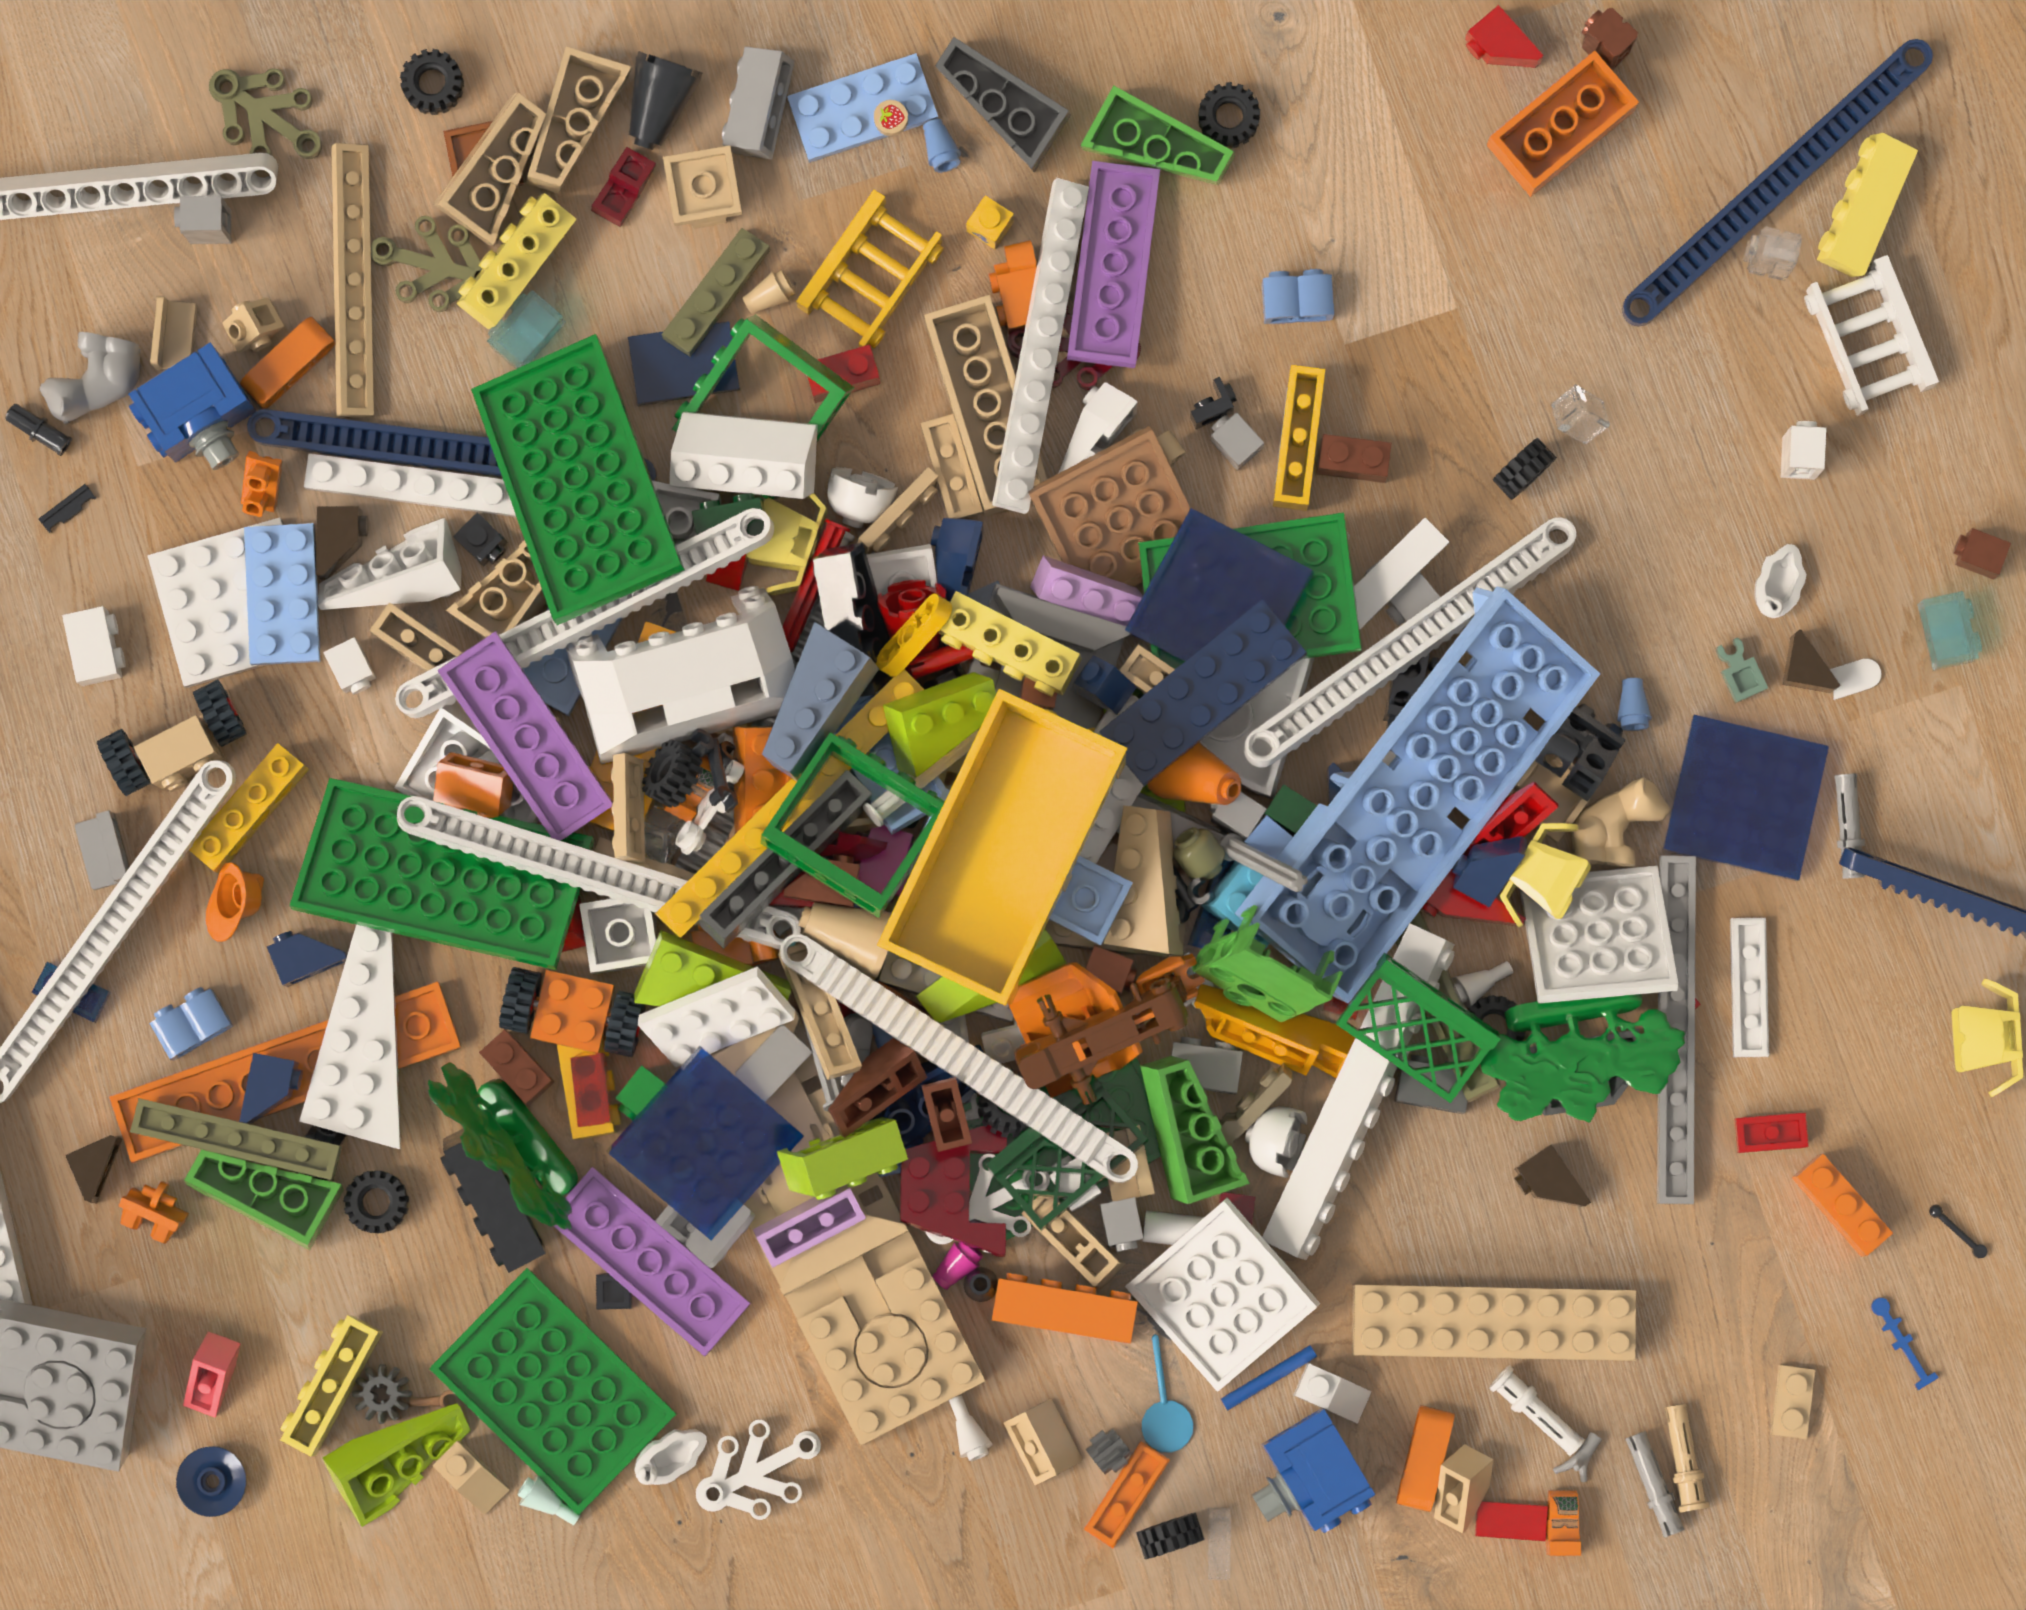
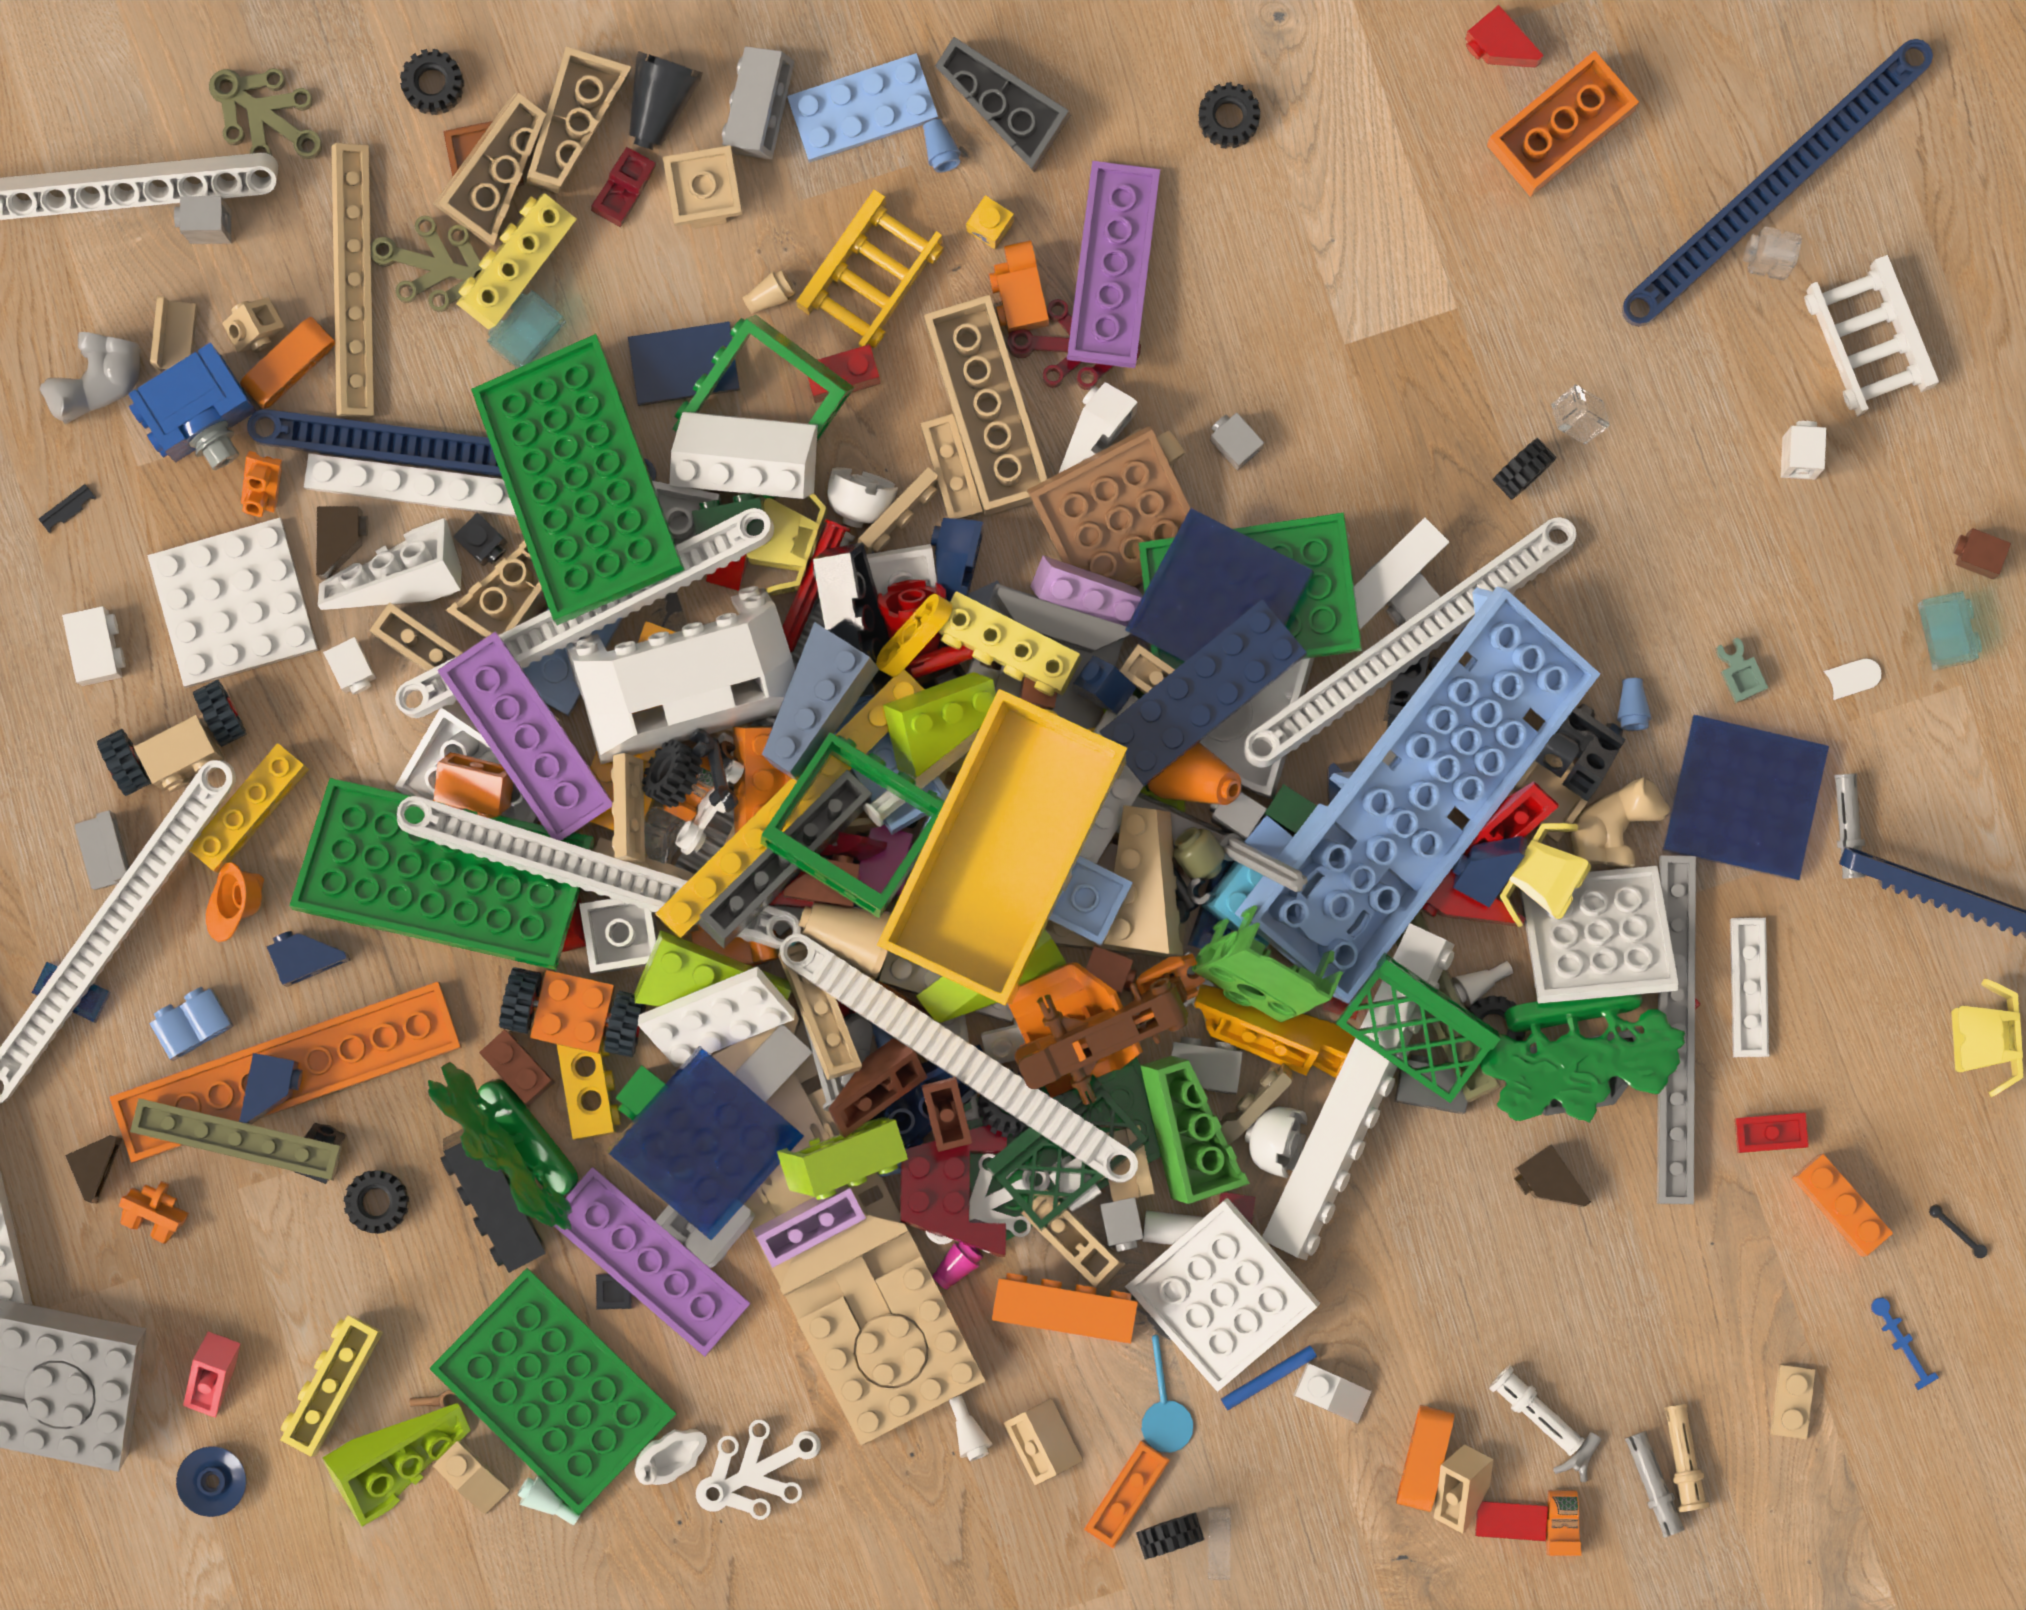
black axle [5,403,72,456] -> none
bright green wedge [184,1149,344,1250] -> none
light blue plate [244,523,321,666] -> none
white wing [300,925,401,1150] -> none
dark grey gear [352,1364,413,1424] -> none
clear red panel [570,1052,614,1128] -> none
olive plate [661,228,770,357] -> none
tile [874,100,908,136] -> none
black cone [964,1267,998,1302] -> none
white plate [992,178,1089,514] -> none
bright green wedge [1080,85,1235,186] -> none
dark grey gear [1085,1428,1132,1474] -> none
black bracket [1190,376,1237,430] -> none
blue piece [1252,1408,1375,1533] -> none
medium blue brick [1261,269,1334,324] -> none
yellow brick [1273,365,1325,511] -> none
copper brick [1317,434,1392,483] -> none
tan brick [1352,1285,1636,1361] -> none
copper brick [1581,8,1638,71] -> none
white arm [1755,544,1807,618] -> none
dark brown slope [1782,629,1841,693] -> none
light yellow brick [1817,133,1918,277] -> none

